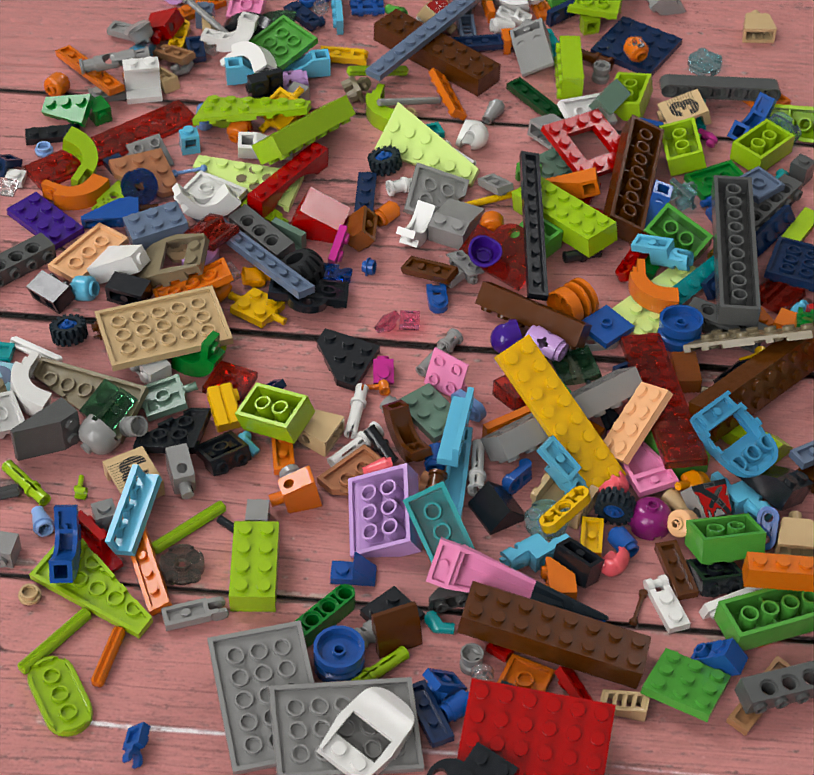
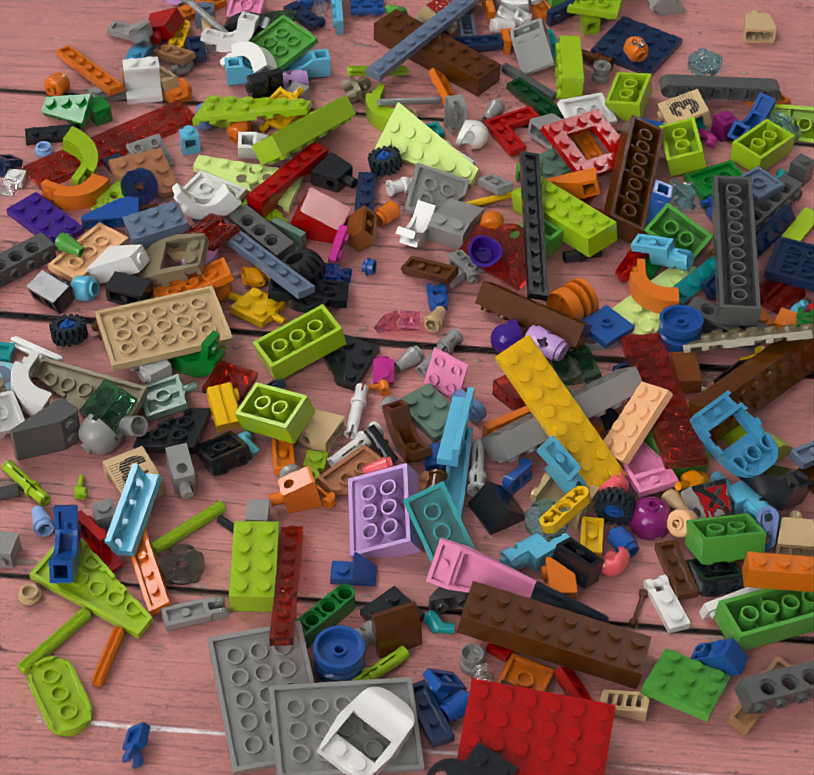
light grey piece [79,46,151,75] -> none
medium blue hinge [172,165,207,178] -> none
yellow plate [320,46,368,66] -> none
sand green panel [588,78,631,115] -> none
none -> bright green cone [55,232,85,257]
none -> orange bracket [164,77,192,107]
none -> lime brick [253,304,347,379]
none -> clear red plate [269,525,304,646]
none -> lime plate [303,449,329,485]
none -> black torso [311,152,358,193]
none -> orange hand [316,485,337,509]
none -> light grey cone [394,345,425,373]
none -> tan cone [424,306,446,332]
none -> light grey hinge [444,94,468,135]
none -> red plate [484,106,539,157]
none -> dark grey axle [501,63,556,101]
none -> orange tile [571,131,603,160]
none -> magenta brick [710,110,738,142]

